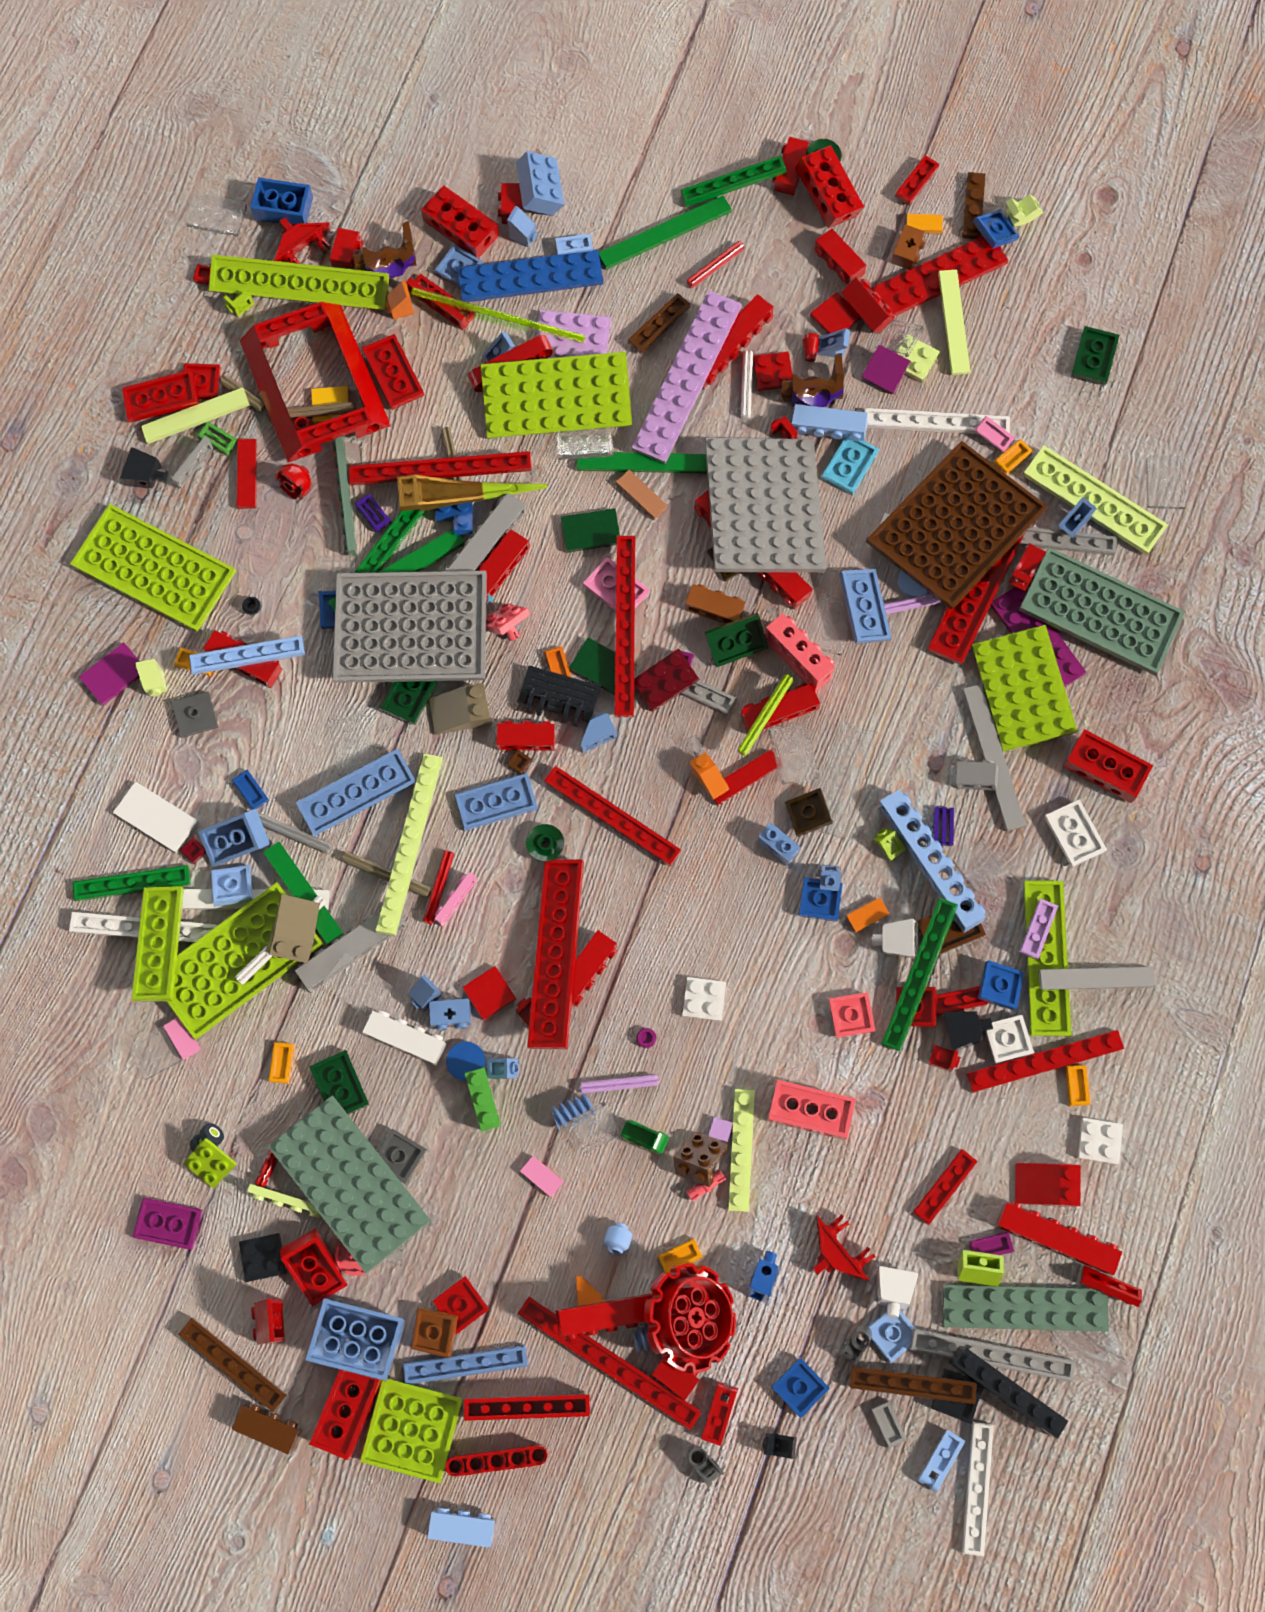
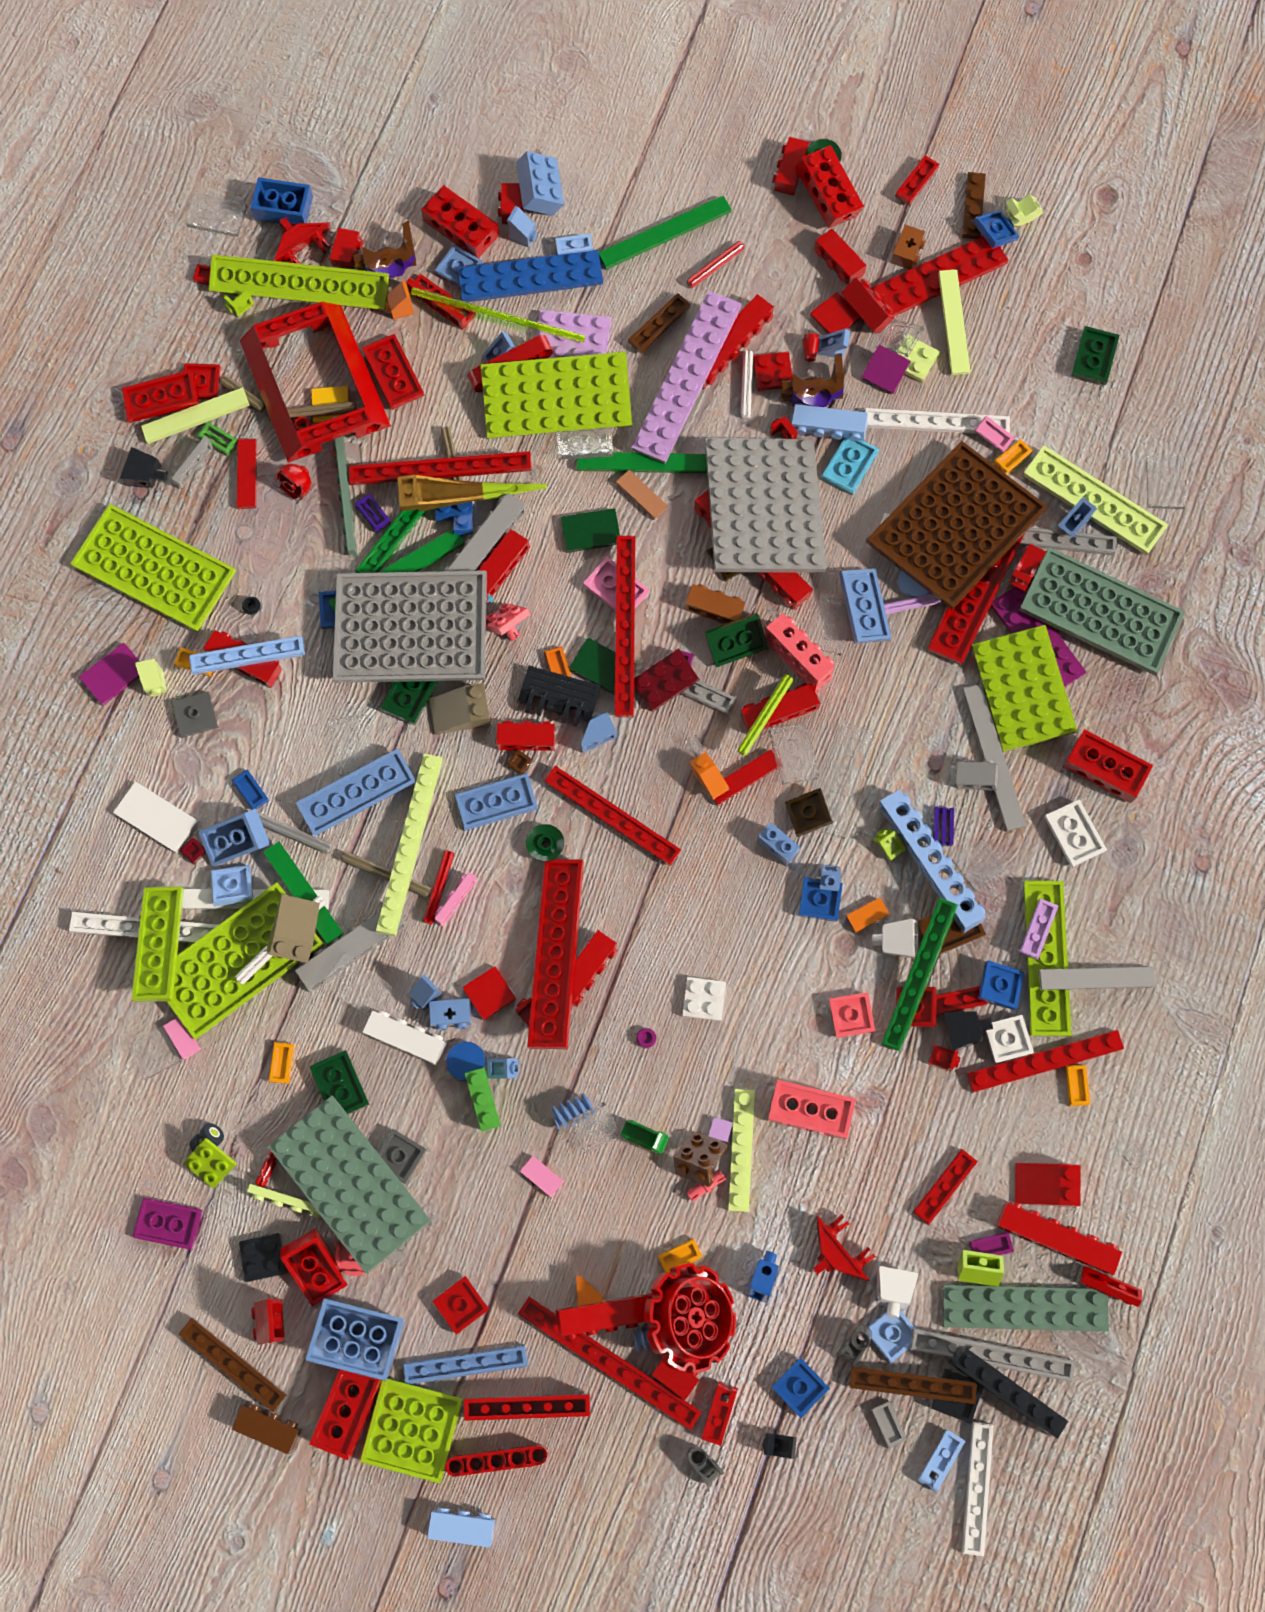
green tile [72,865,191,902] -> none
dark orange tile [411,1307,458,1358] -> none
lavender axle [580,1075,658,1094] -> none
light blue head [604,1223,632,1255] -> none
green tile [681,155,787,207] -> none
light orange tile [906,213,943,234] -> none
white plate [1077,1118,1123,1165] -> none

